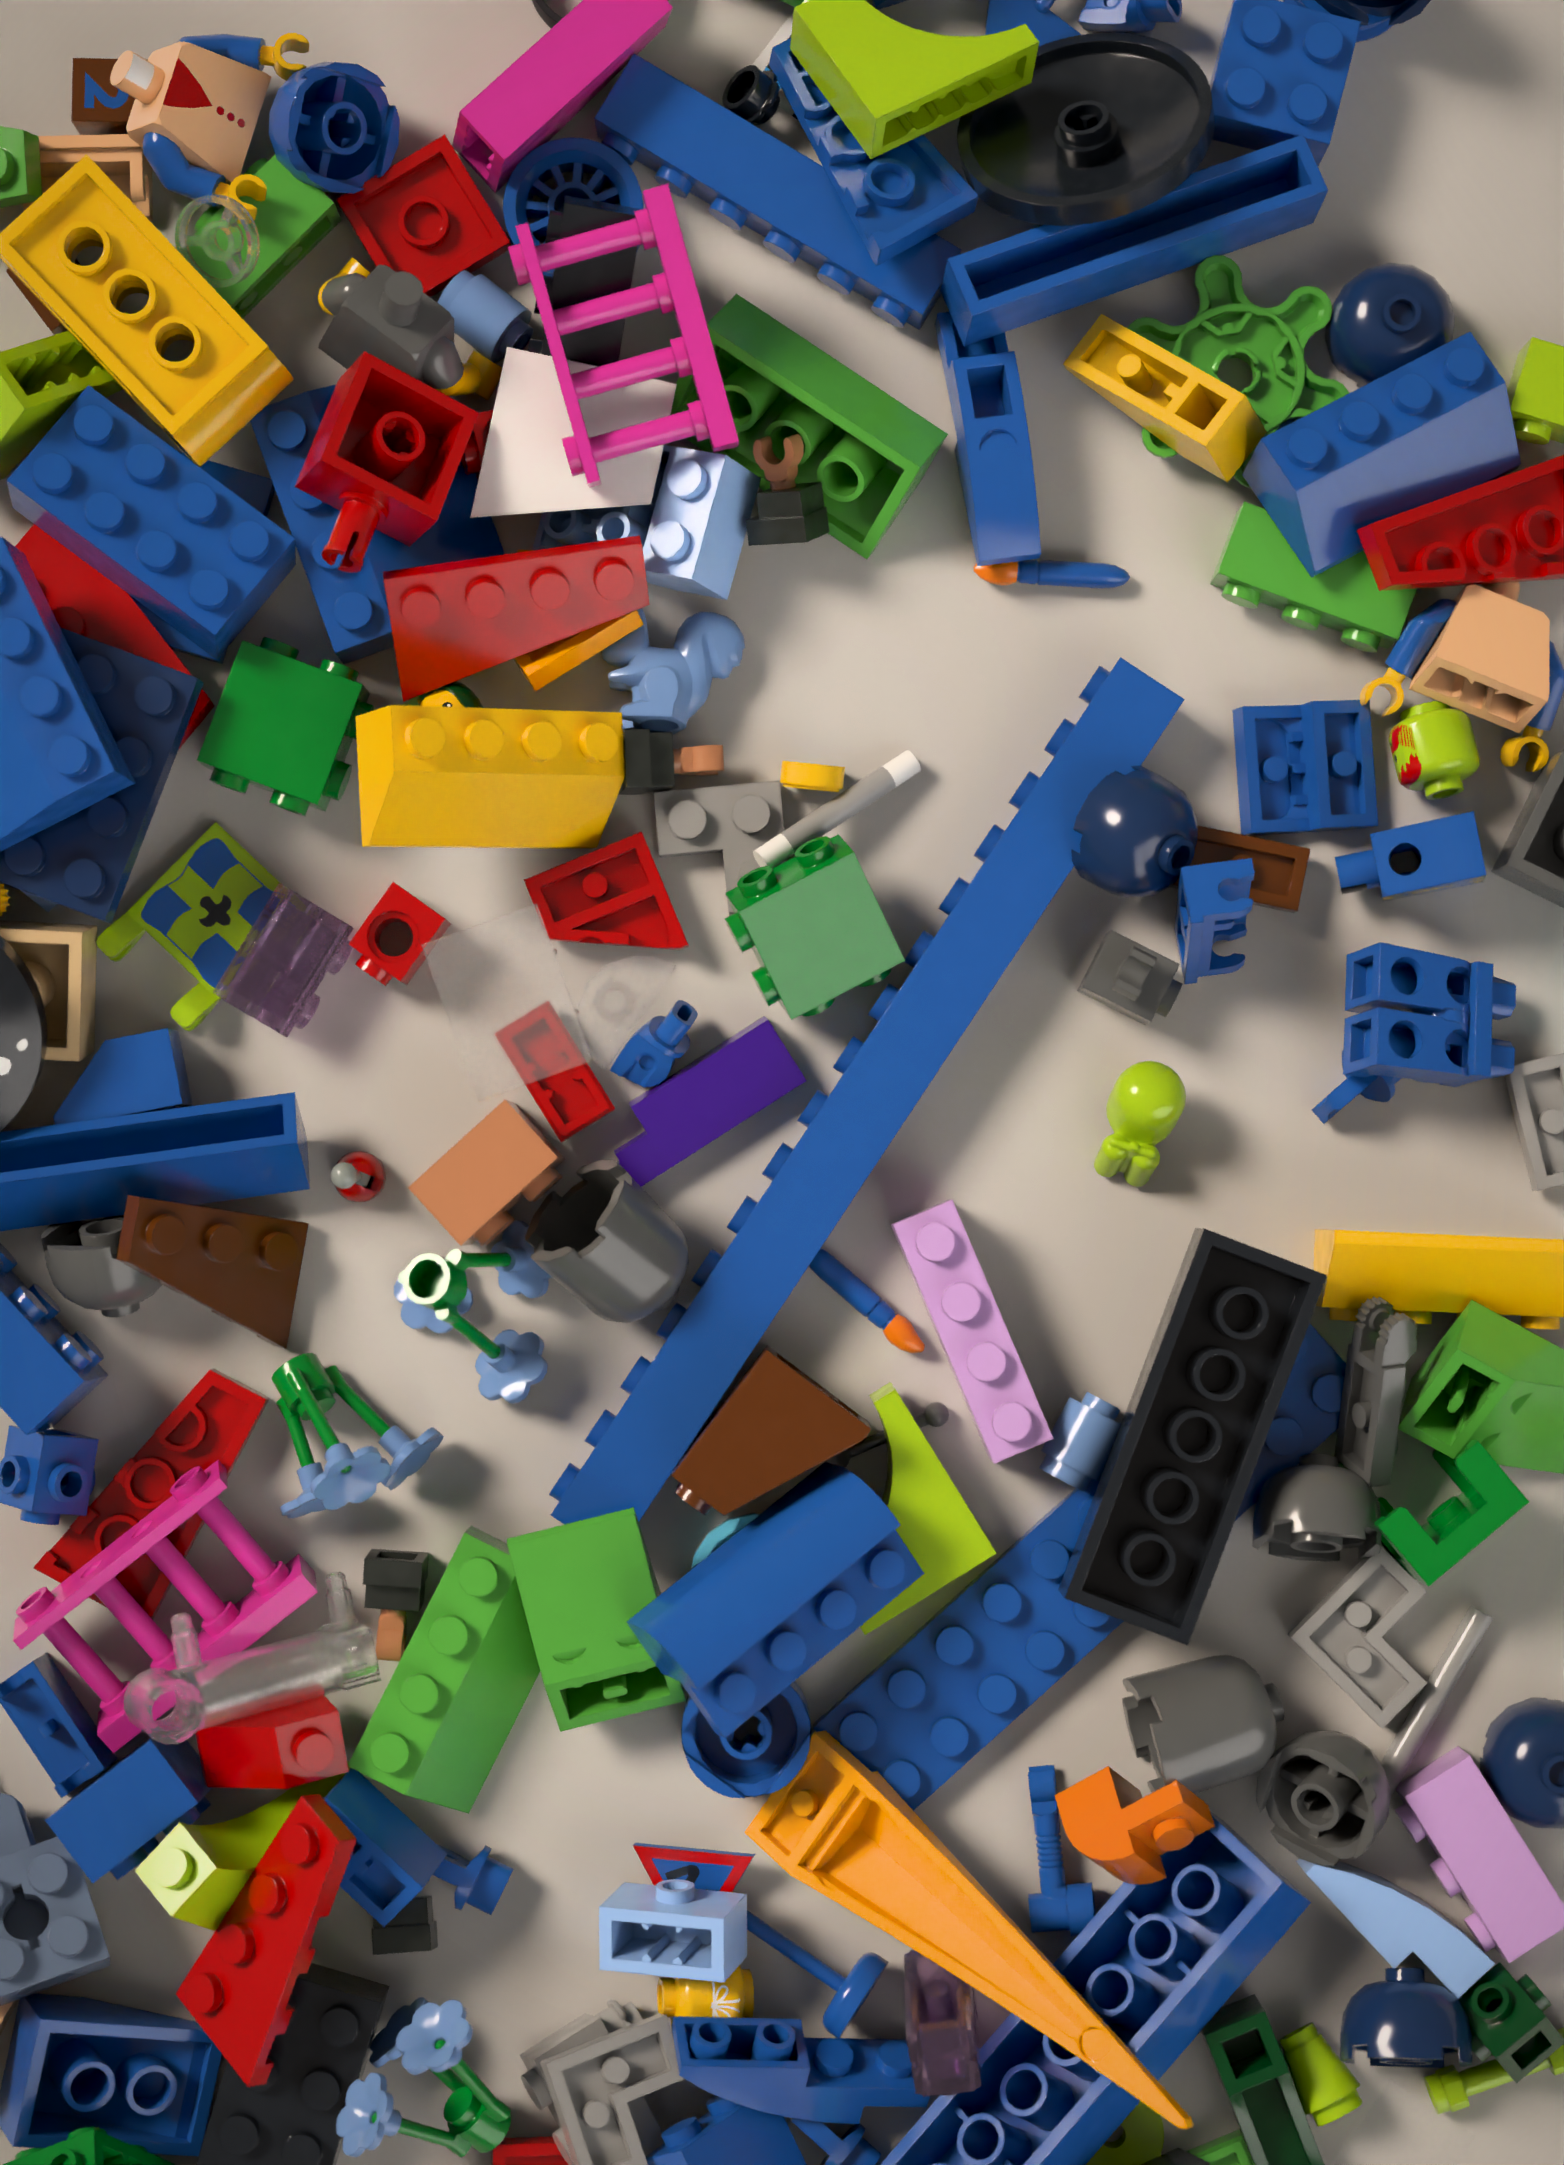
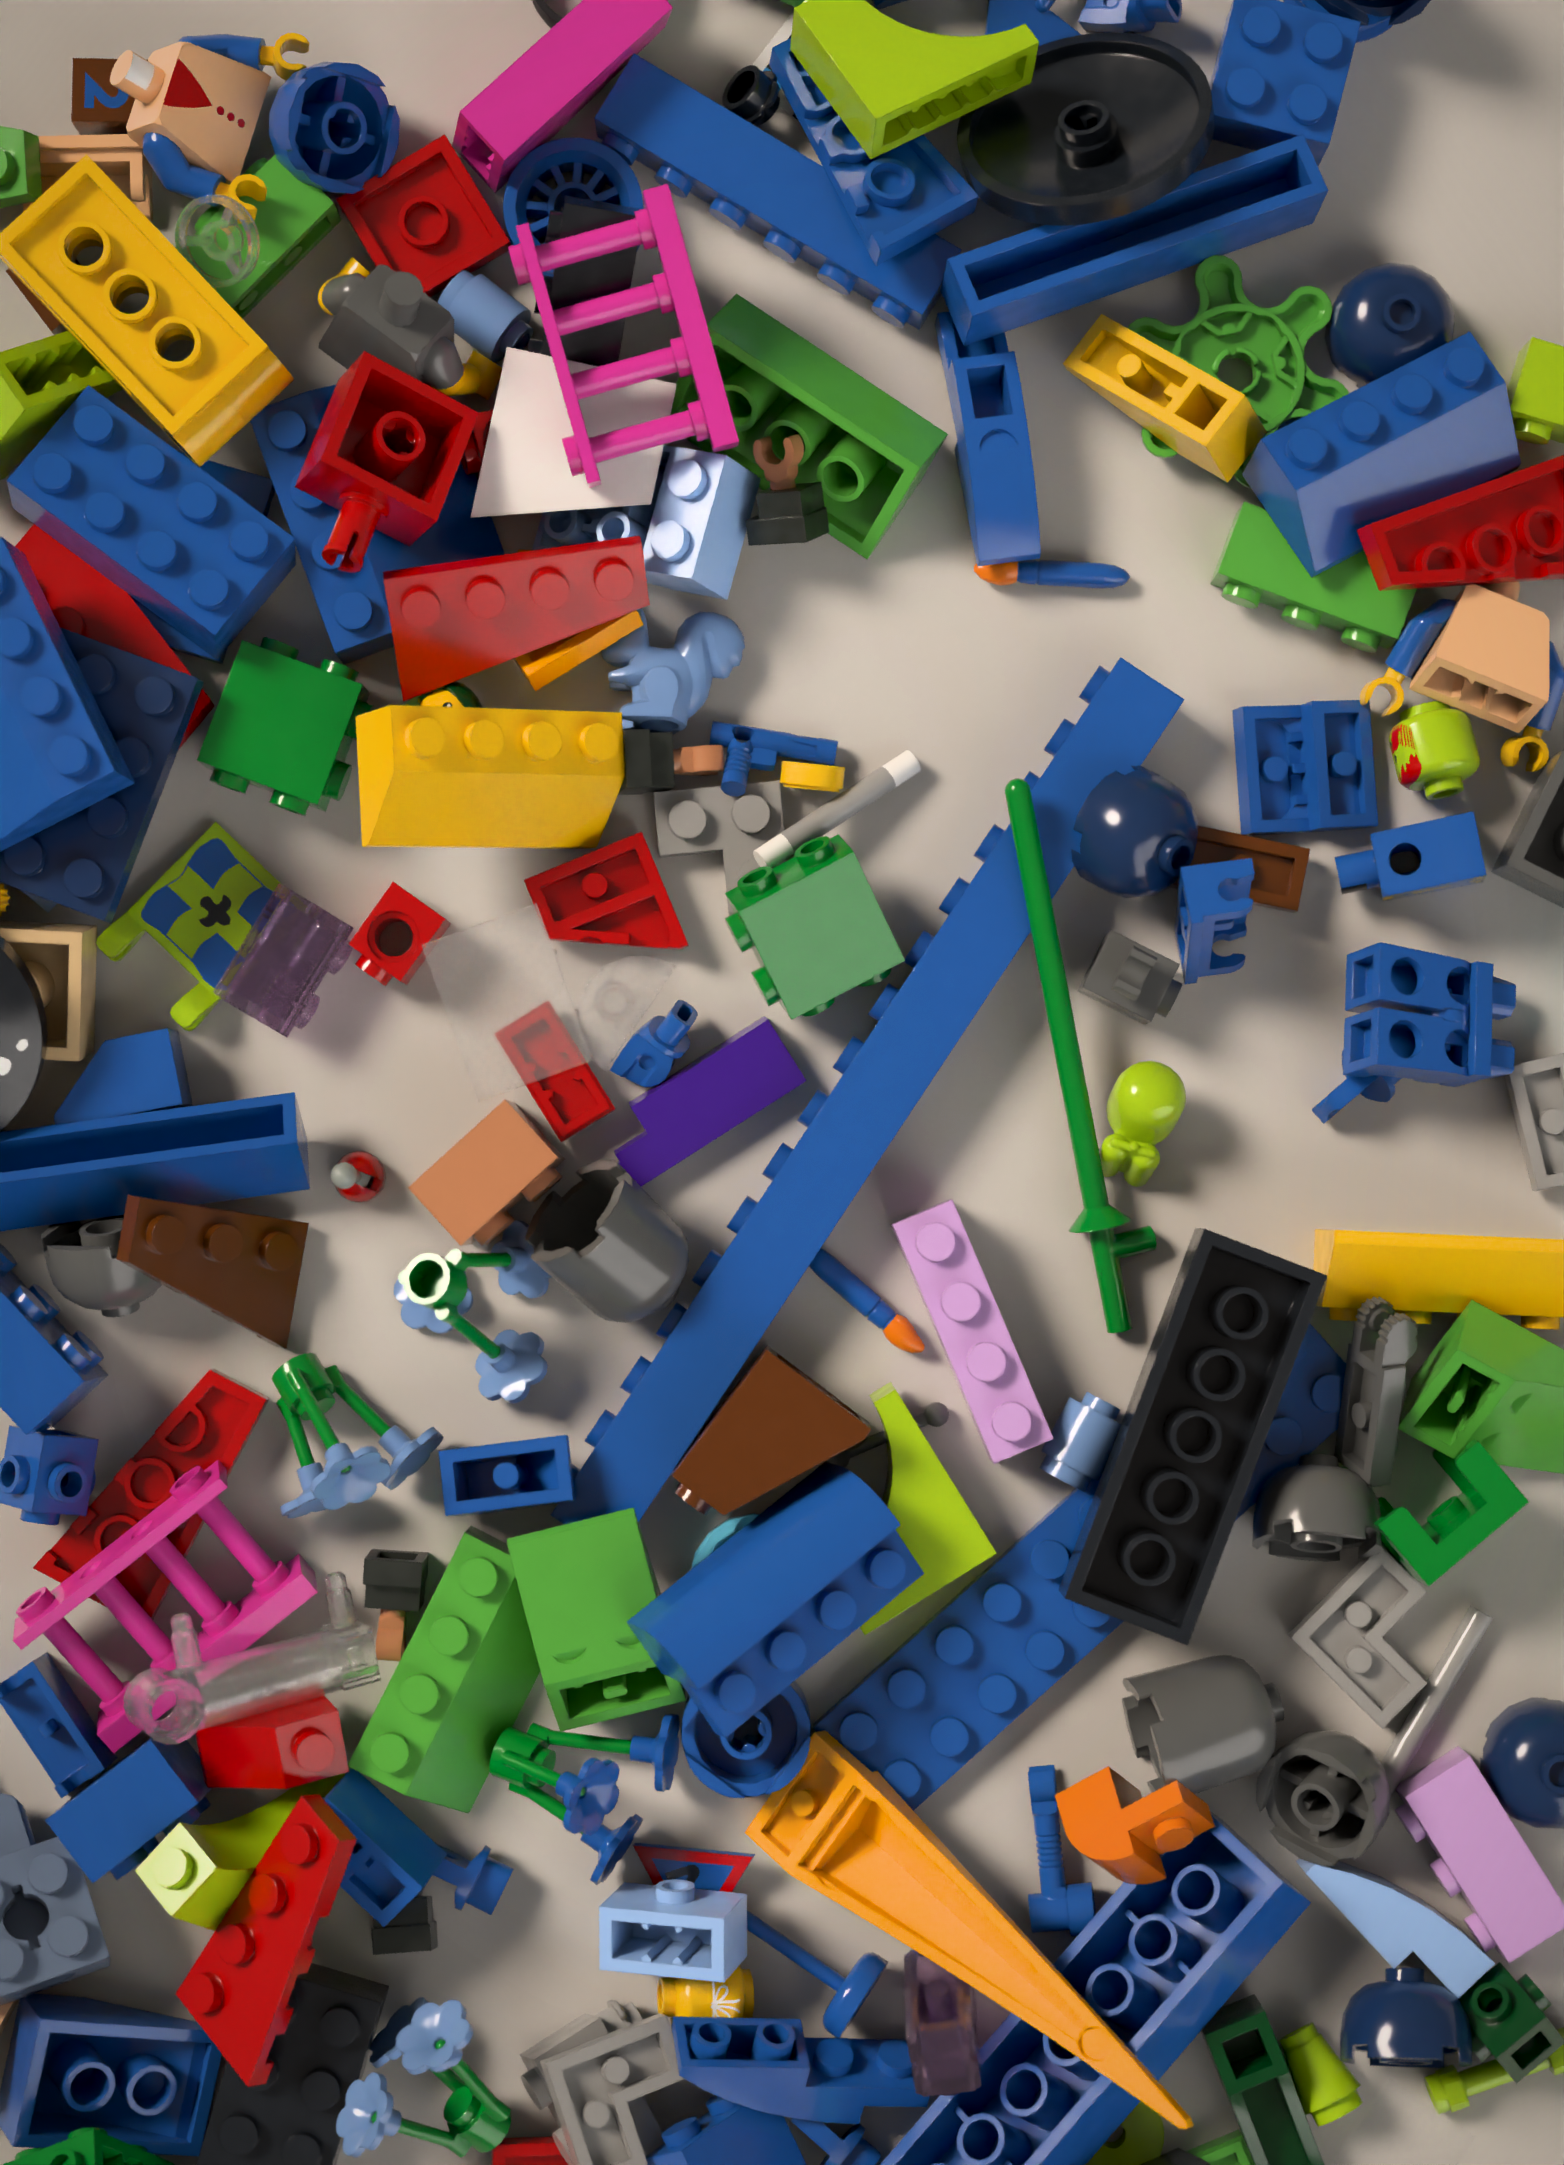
none -> blue slope [439,1435,575,1517]
none -> plant [489,1714,680,1885]
none -> blue hose [709,721,838,797]
none -> green piece [1005,778,1157,1333]

